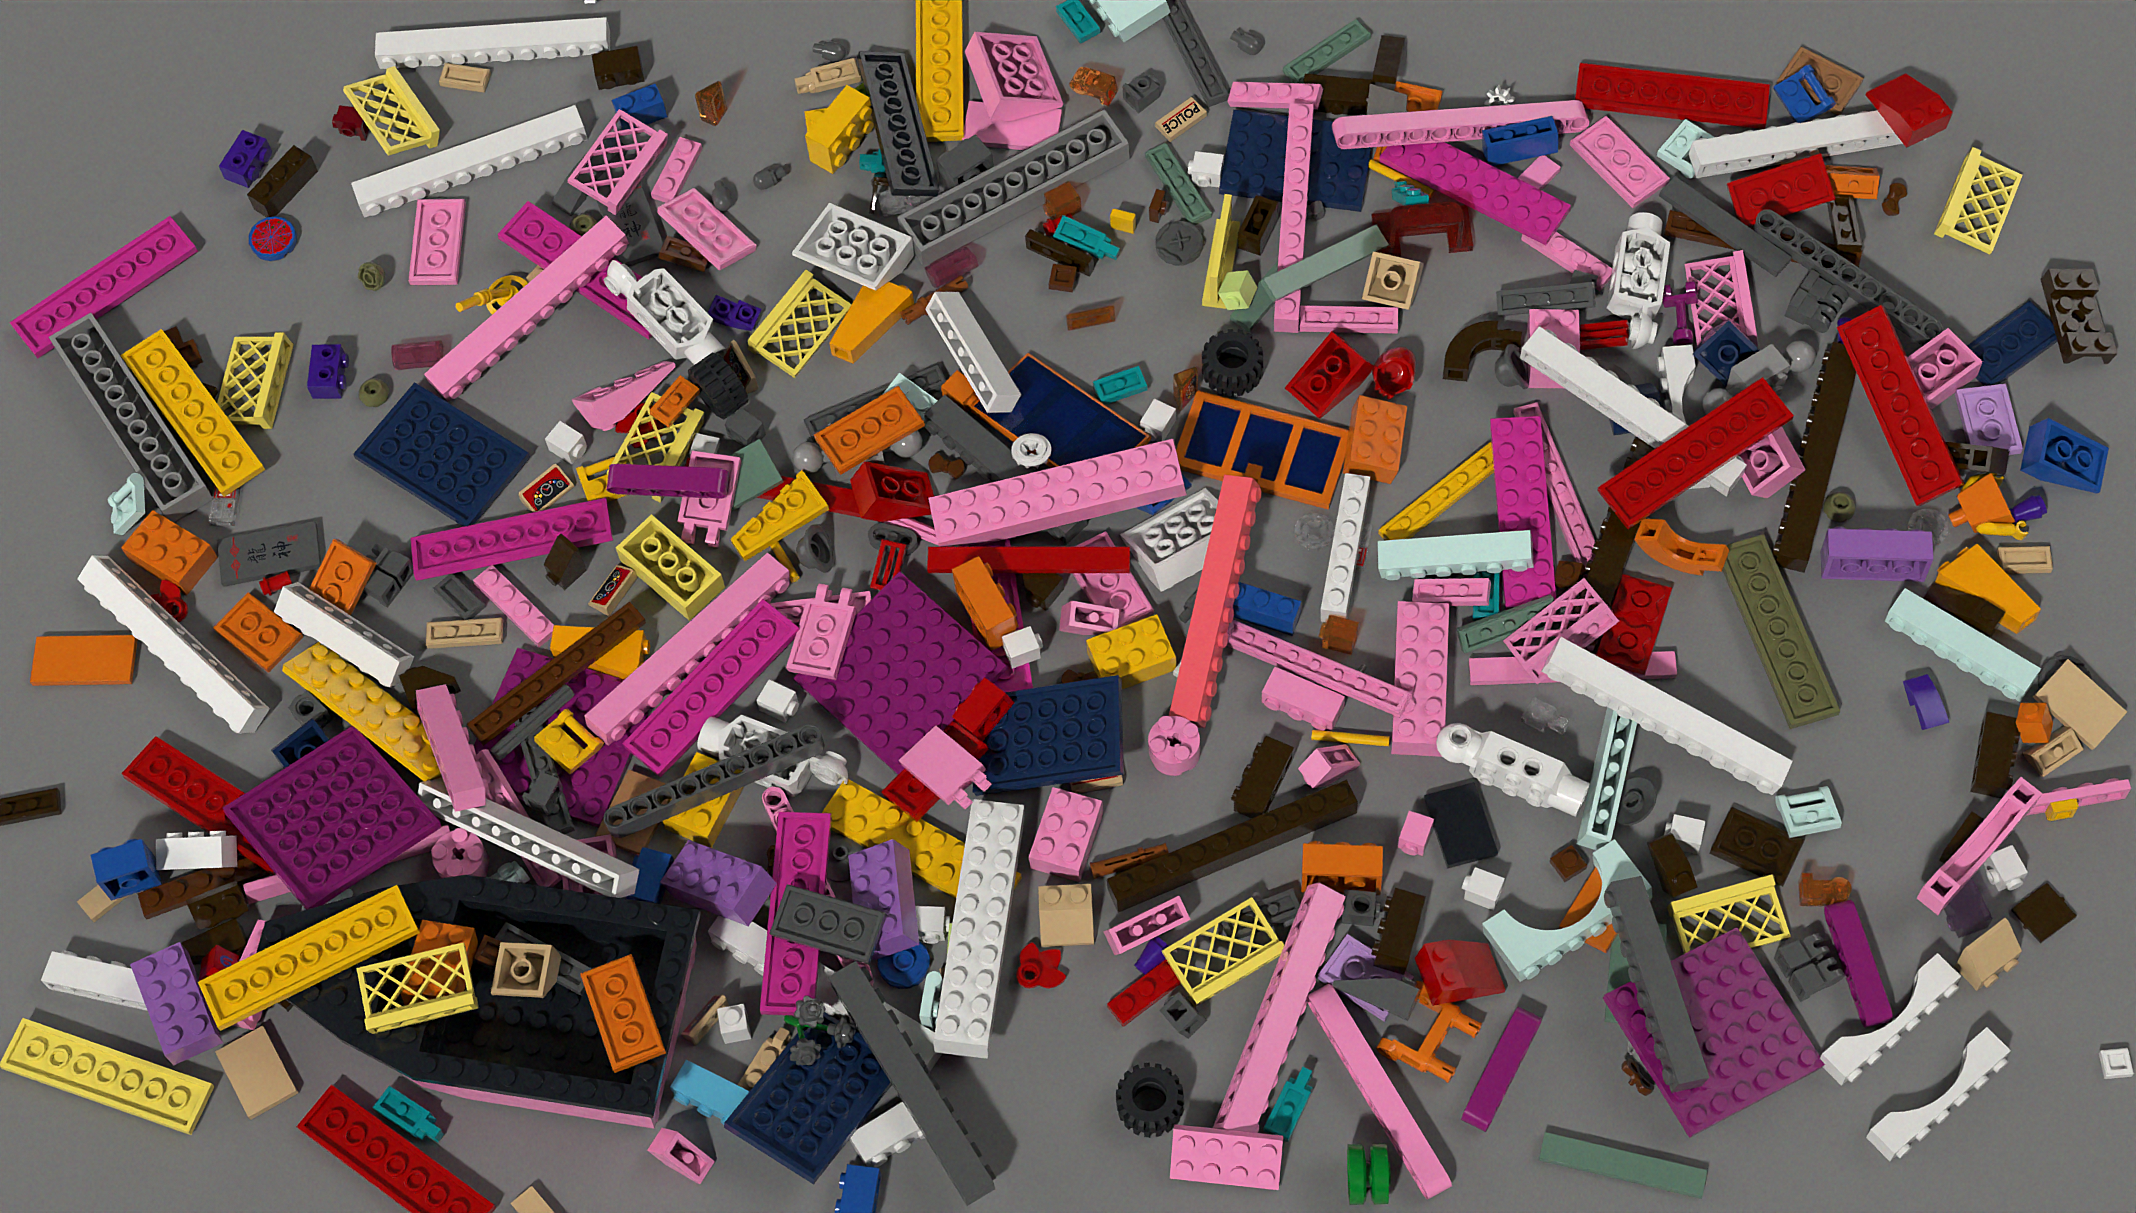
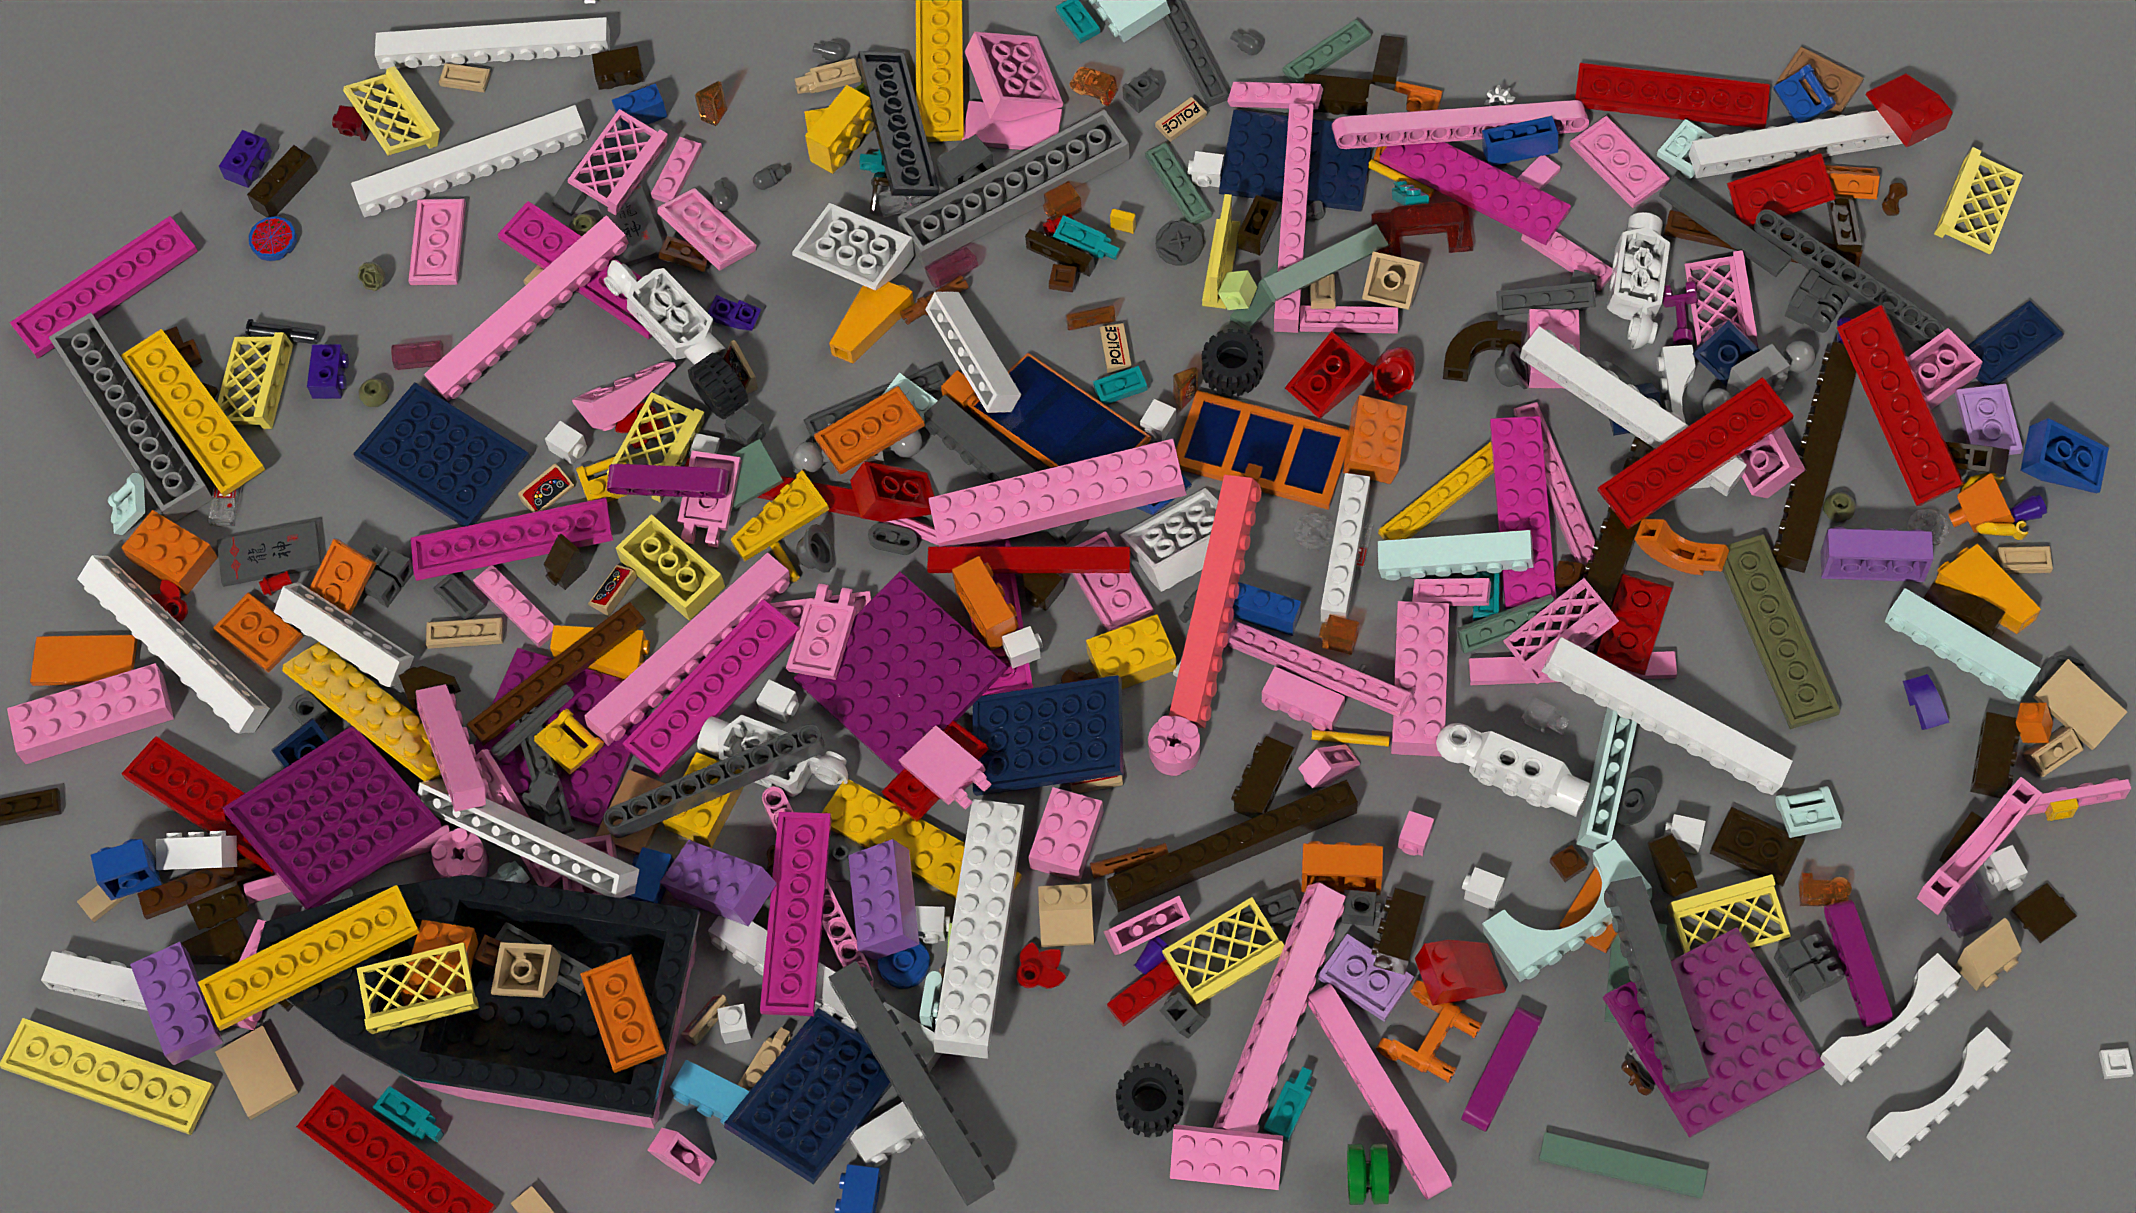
red brick [199,945,239,981] -> none
yellow dish [456,275,528,314] -> none
orange plate [650,375,700,428] -> none
light yellow fence [748,270,852,378] -> none
dark grey tile [769,884,887,965] -> none
dark grey plant [784,996,856,1065] -> none
red tile [870,539,907,590] -> none
reddish brown piece [928,453,965,479] -> none
red brick [952,677,1014,741] -> none
white gear [1011,433,1051,469] -> none
bright pink slope [1059,601,1119,635] -> none
reddish brown plate [1149,189,1169,223] -> none
dark grey slope [1332,977,1421,1021] -> none
black tile [1424,782,1498,869] -> none
red tile [1579,320,1629,350] -> none
dark brown piece [2040,268,2118,364] -> none
none -> bright pink brick [7,663,174,764]
none -> black axle [245,319,320,344]
none -> tan tile [1100,323,1131,373]
none -> tan tile [1310,273,1336,309]

